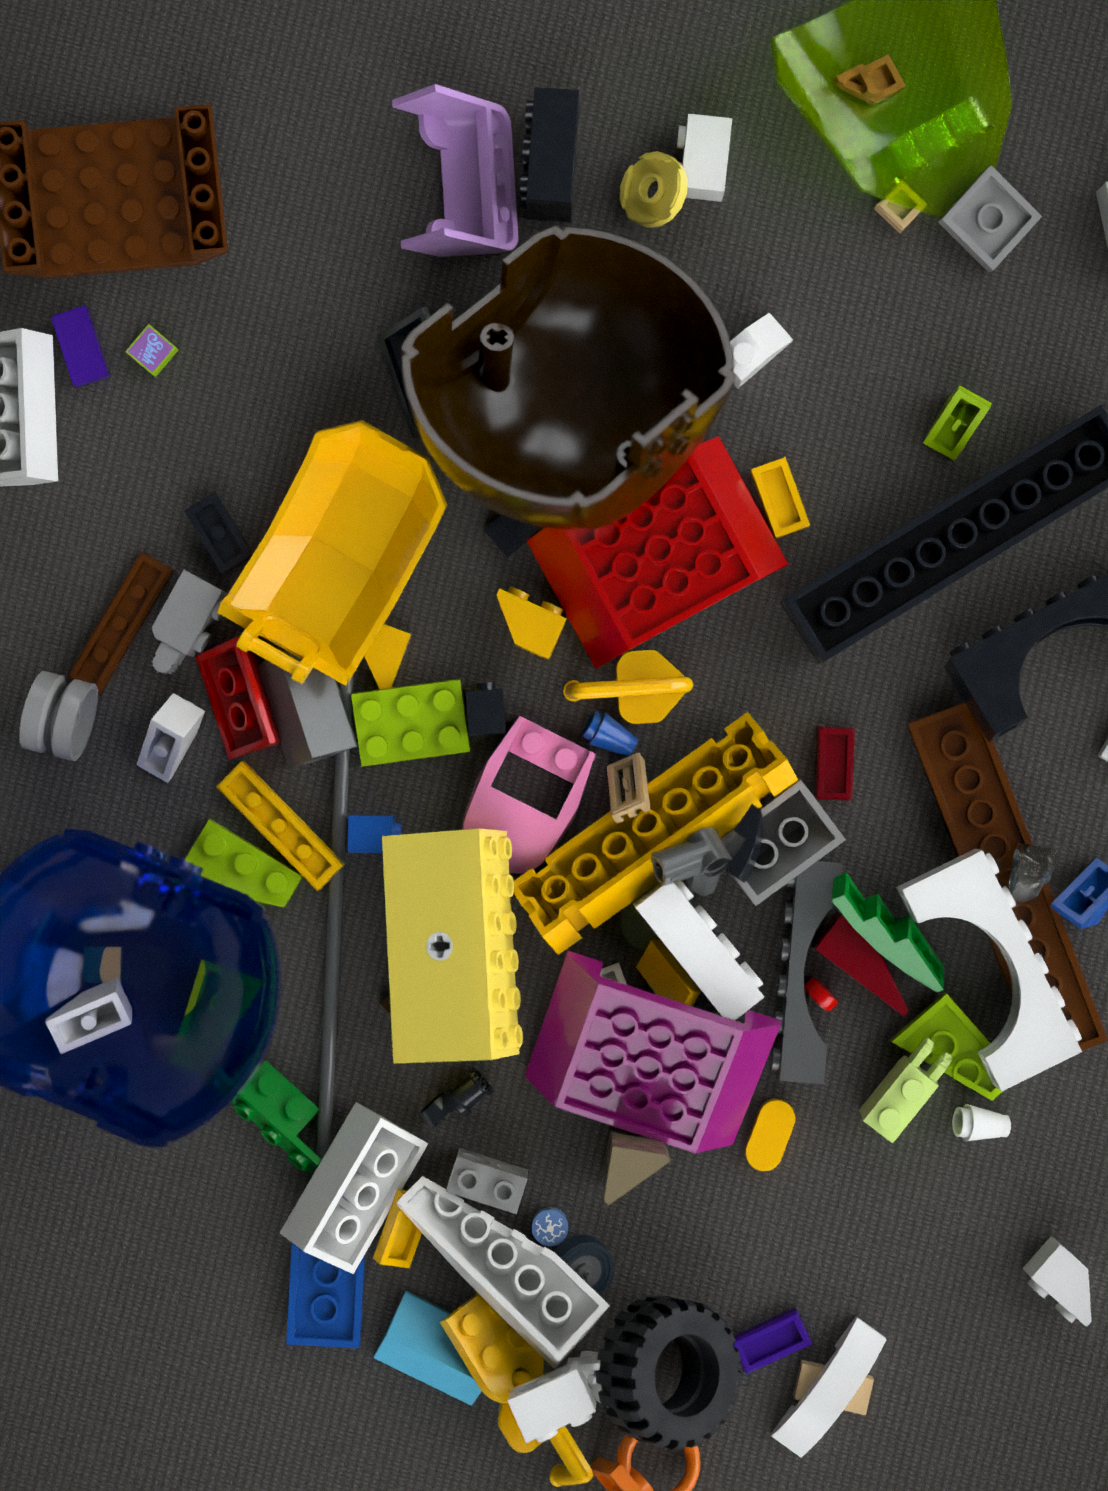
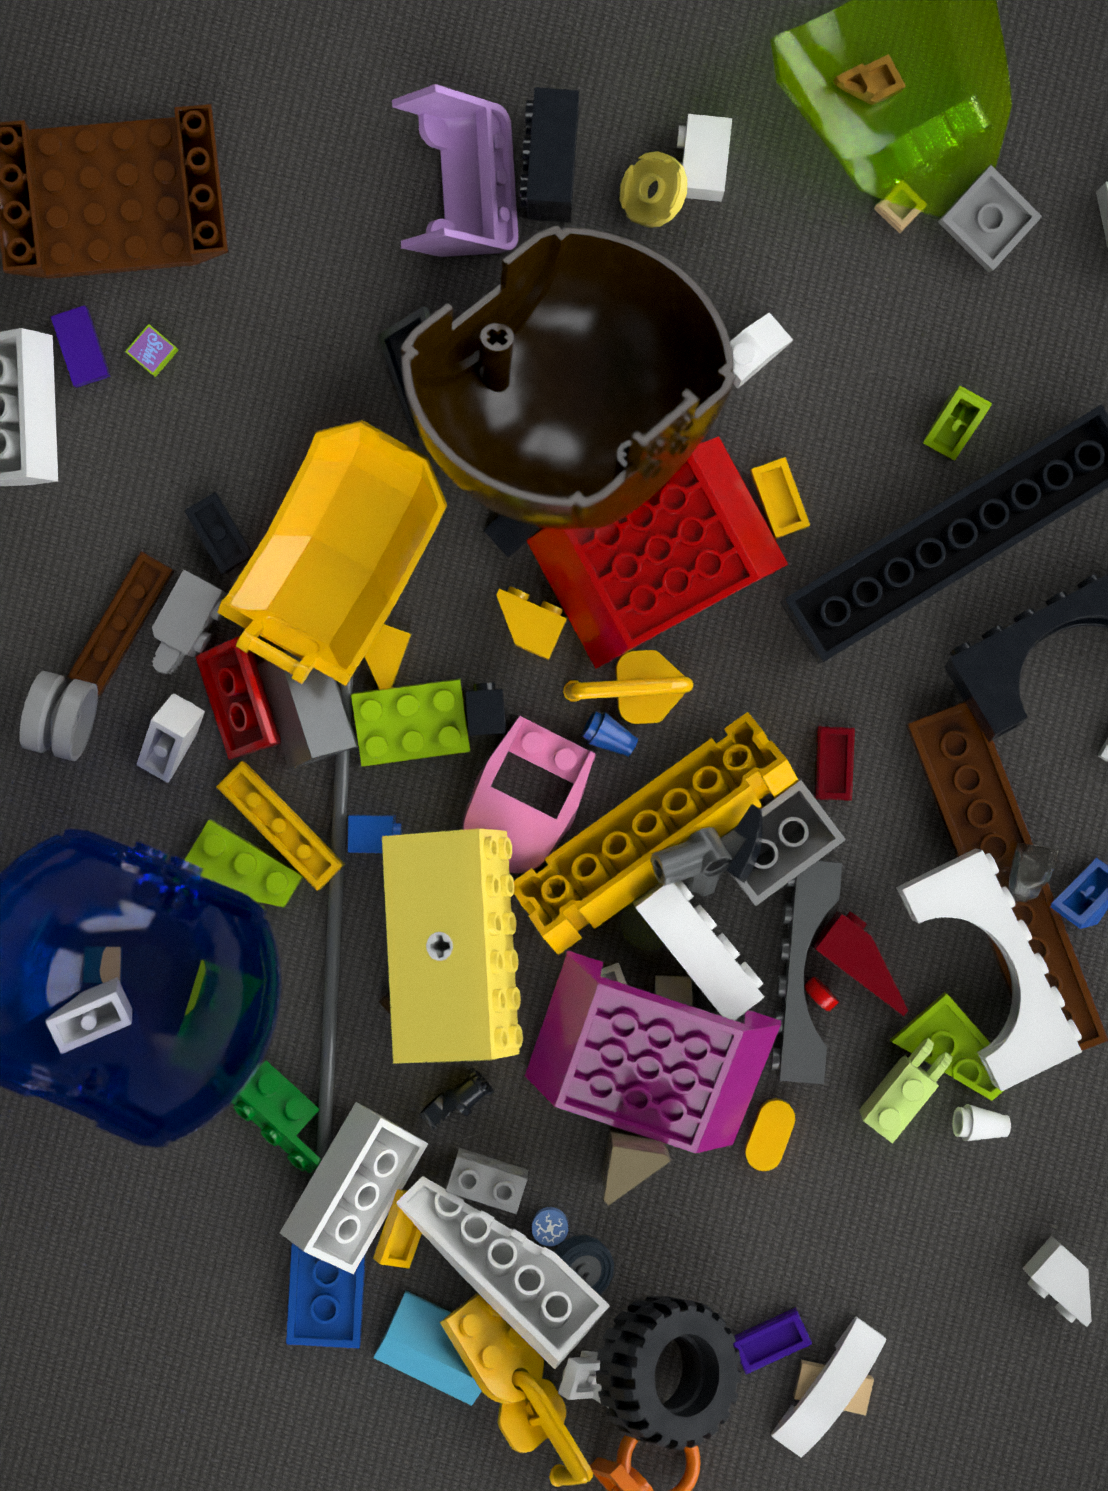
white brick [507,1359,596,1443] -> none
tan tile [607,752,650,824] -> none
yellow tile [636,940,701,1006] -> none
green slope [831,872,944,992] -> none

